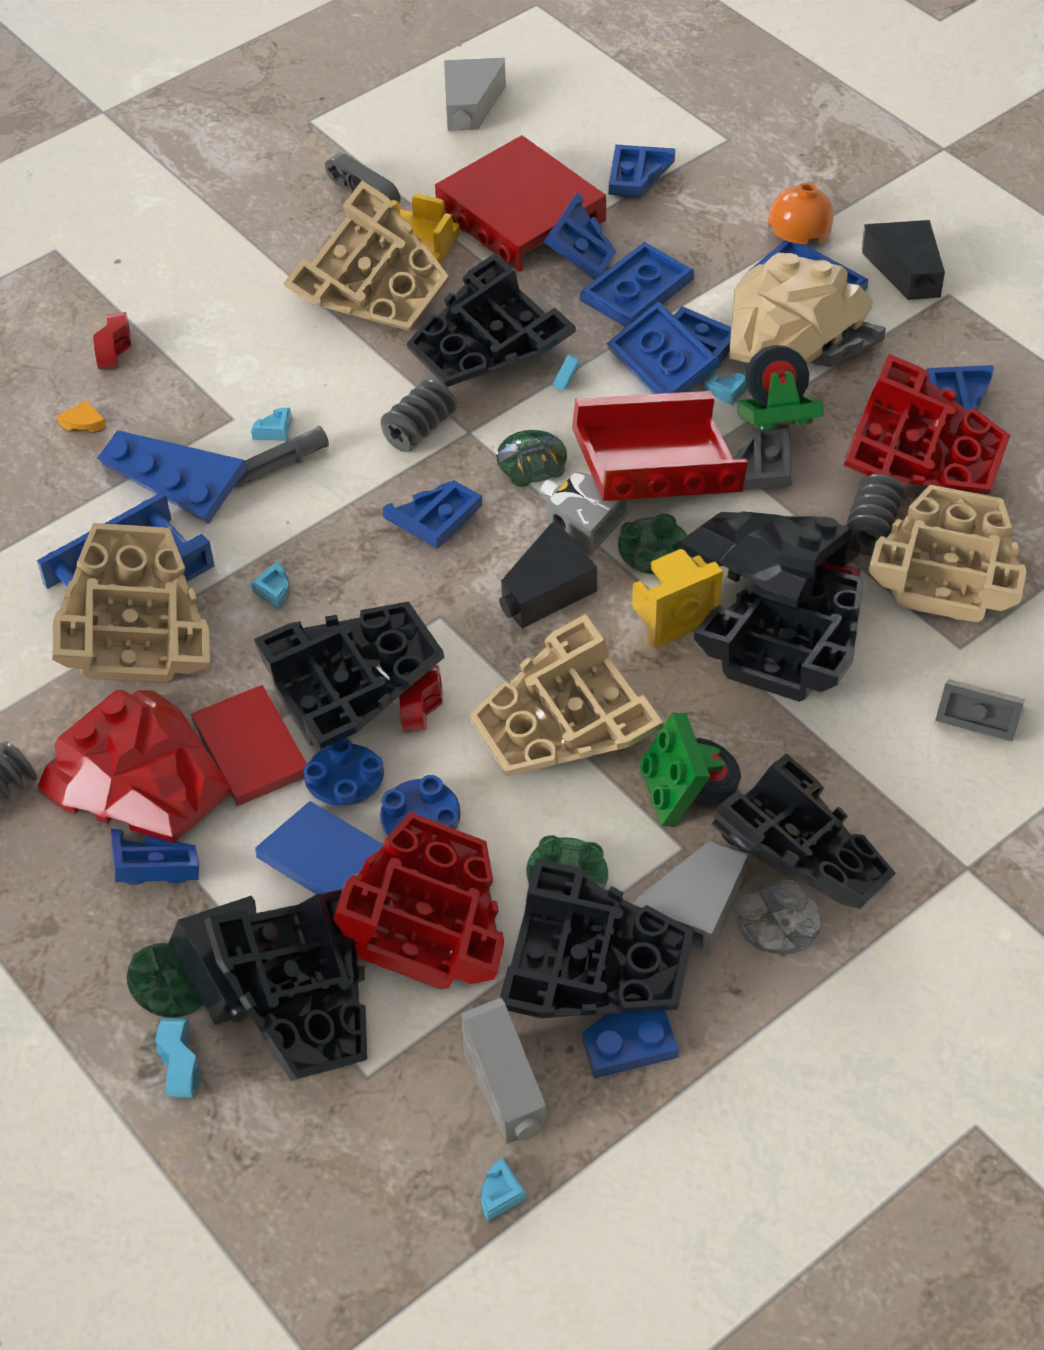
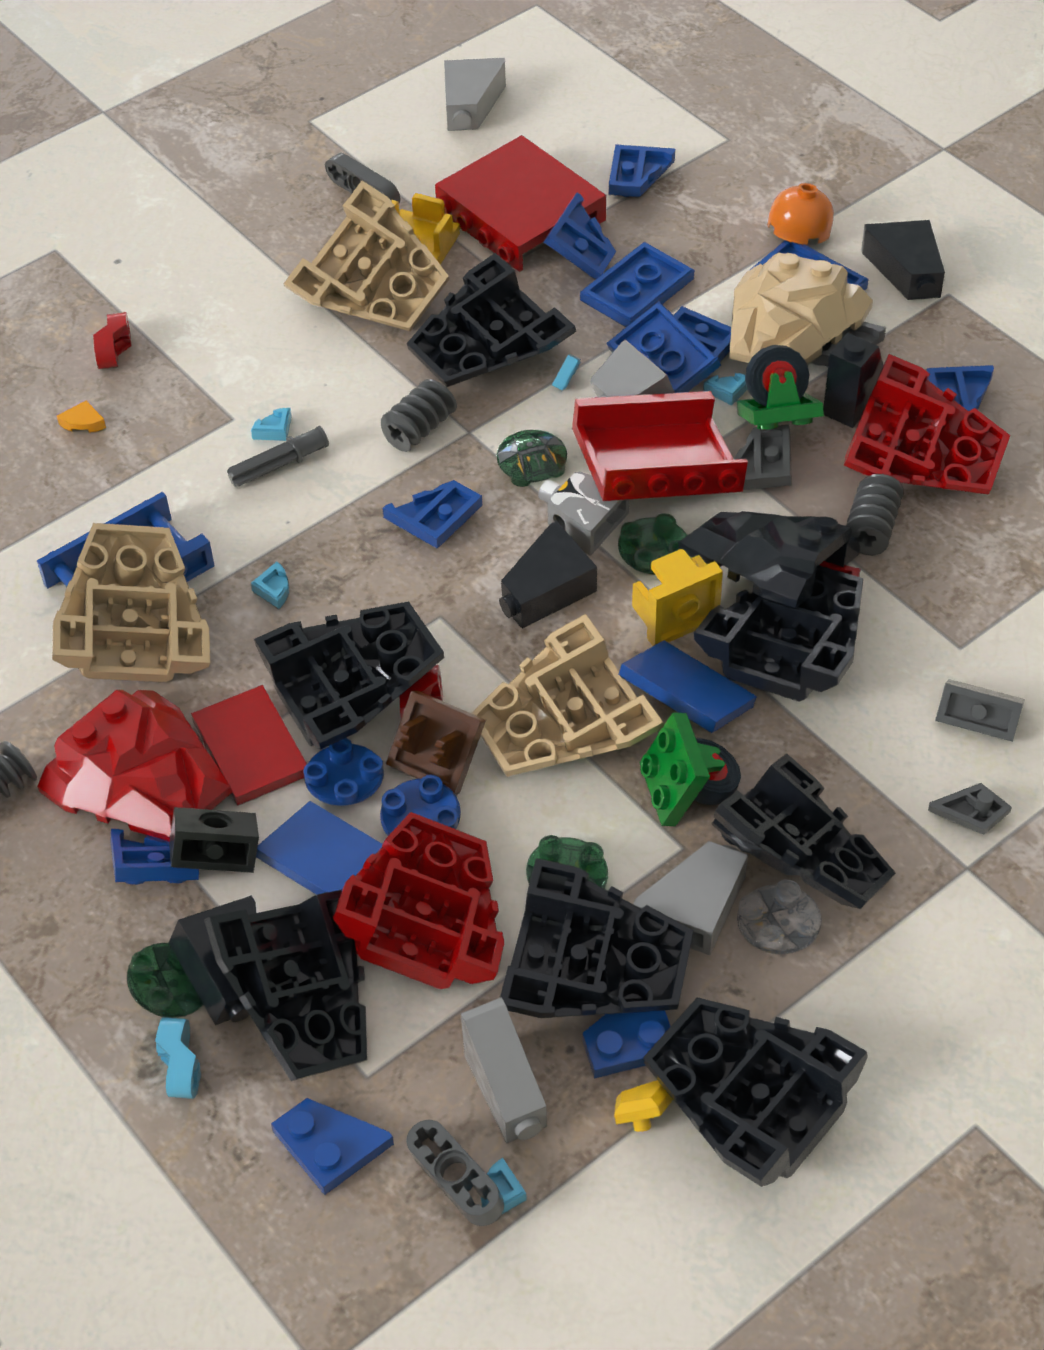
blue wing [97,430,249,524] -> none
tan wedge [869,485,1027,622] -> none
none -> pearl dark grey brick [169,807,259,873]
none -> blue wing [271,1098,394,1195]
none -> reddish brown plate [385,690,486,794]
none -> dark grey beam [406,1120,504,1226]
none -> light grey torso [590,339,675,397]
none -> yellow piece [614,1080,673,1132]
none -> blue tile [618,640,757,733]
none -> black wedge [643,997,868,1187]
none -> black slope [823,333,883,428]
none -> dark grey piece [928,783,1012,835]

